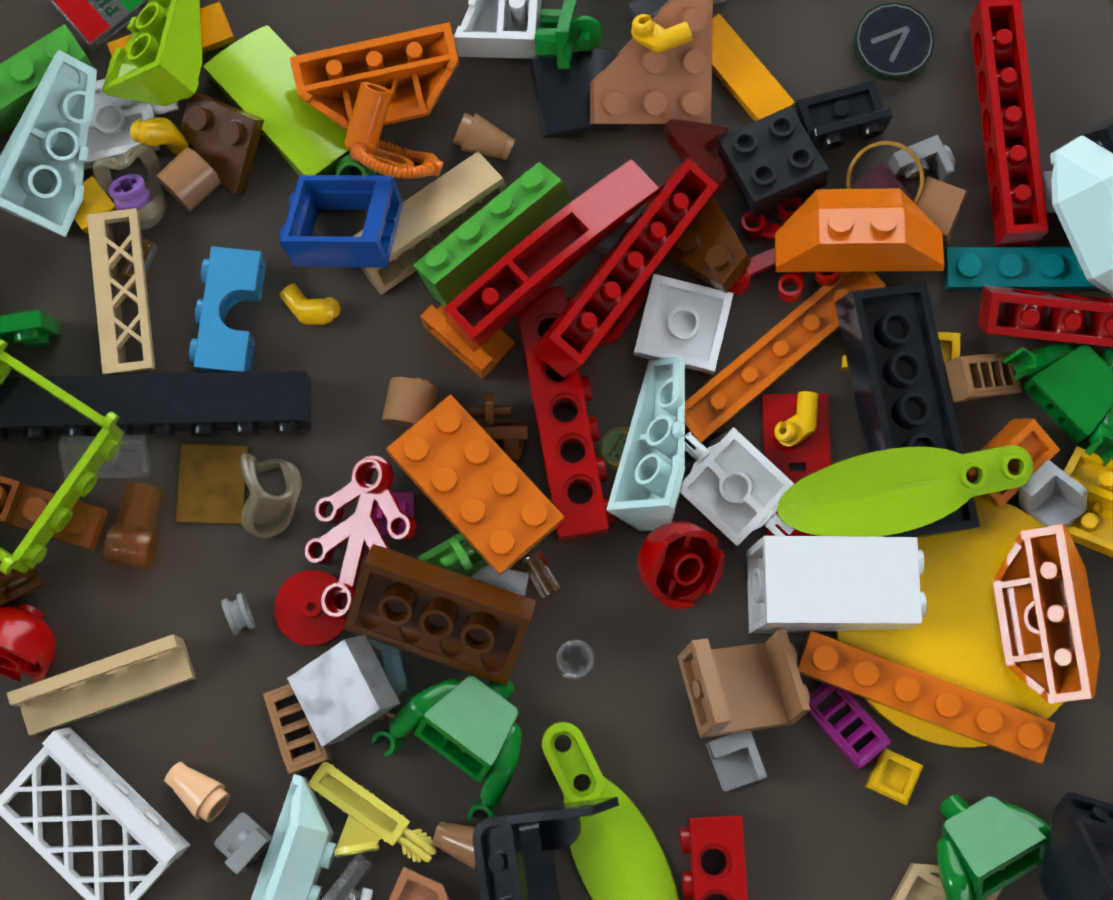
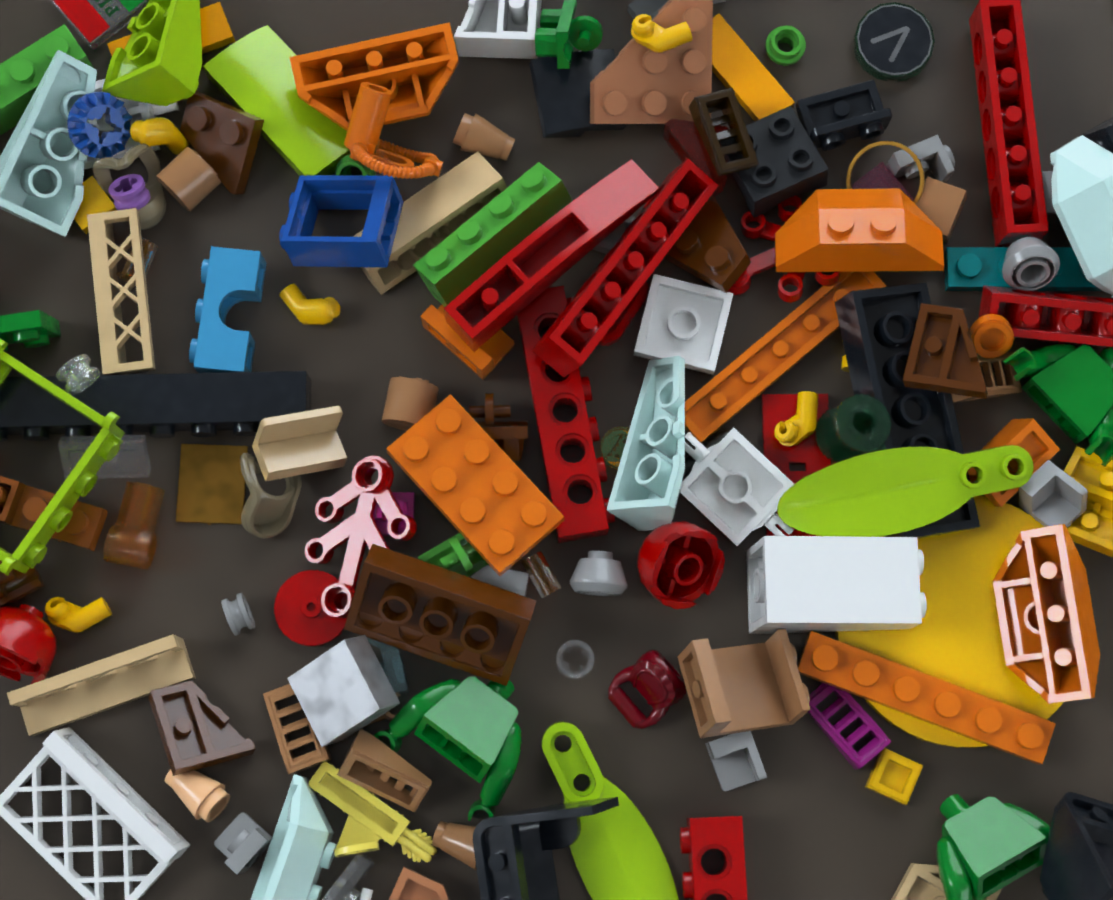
none -> yellow arm [45,597,112,633]
none -> clear bush [56,354,101,395]
none -> blue gear [67,92,133,159]
none -> wing [148,680,256,776]
none -> tan panel [252,406,347,482]
none -> medium nougat slope [337,728,432,812]
none -> light grey cone [569,551,627,596]
none -> dark red piece [608,650,687,729]
none -> dark brown slope [689,87,759,177]
none -> bright green plate [765,25,806,66]
none -> clear green hose [814,394,891,462]
none -> reddish brown wing [903,303,988,399]
none -> orange tile [970,314,1014,358]
none -> light grey cone [1002,237,1060,291]

